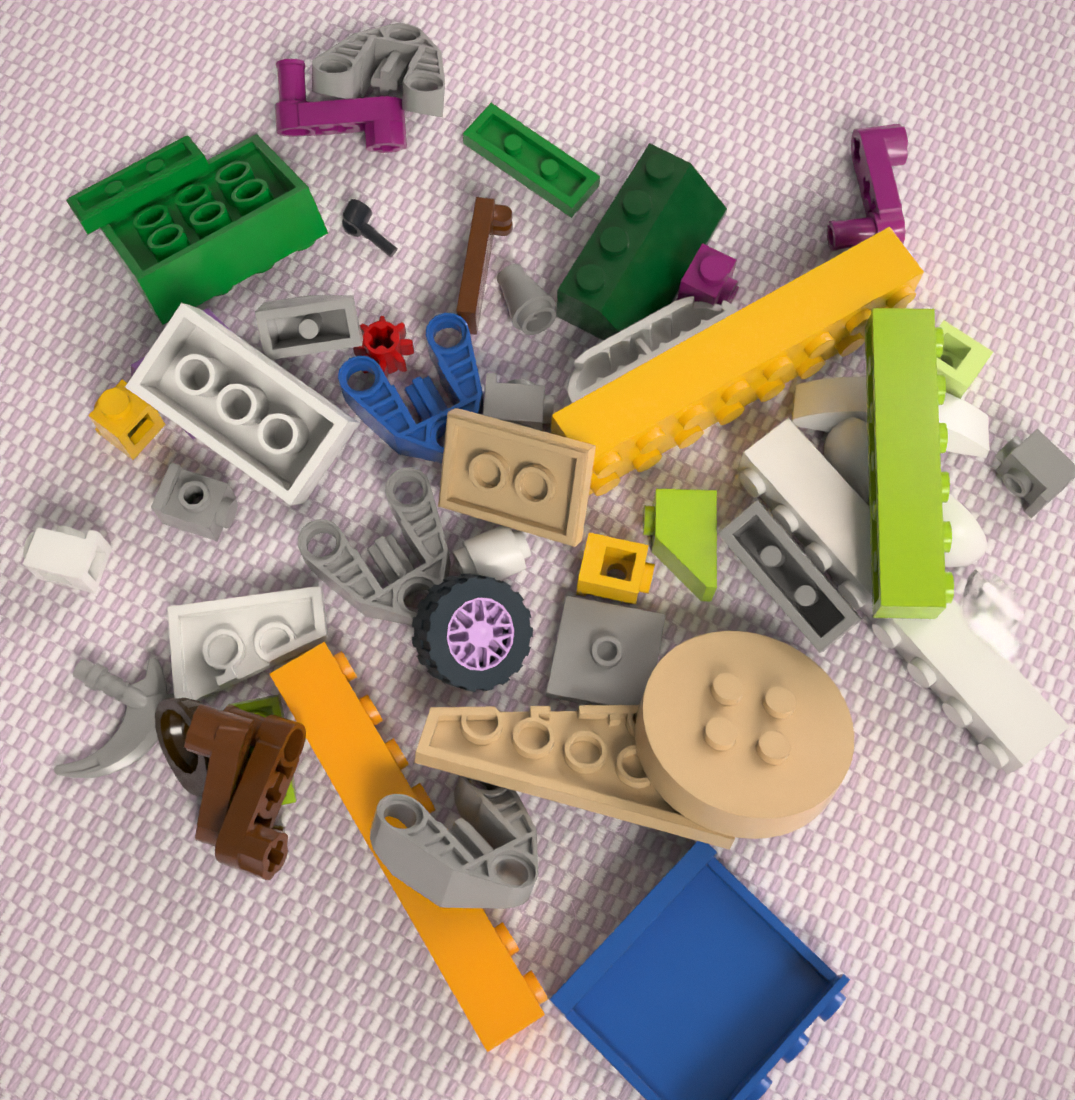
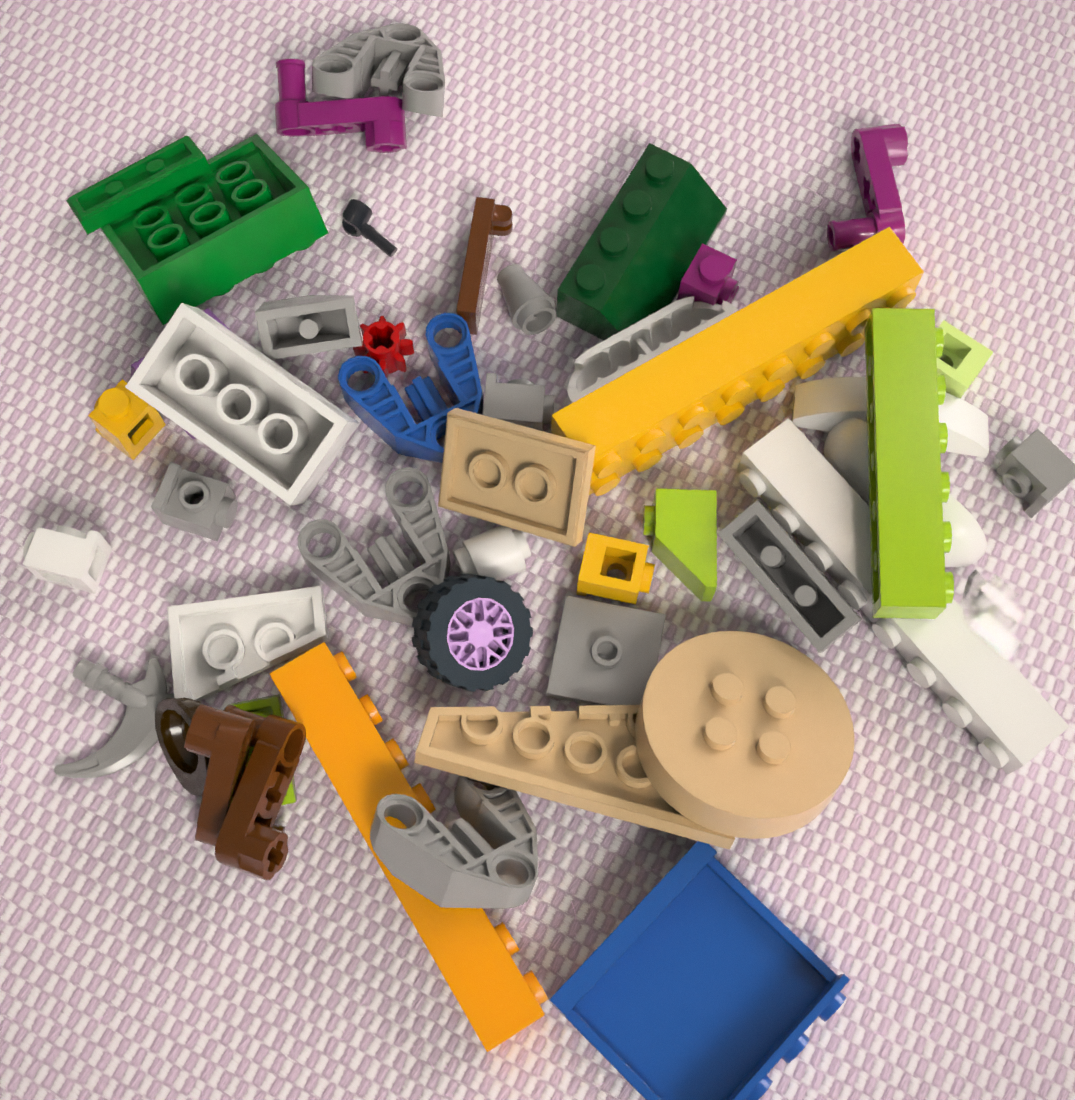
green plate [463,102,600,218] -> none

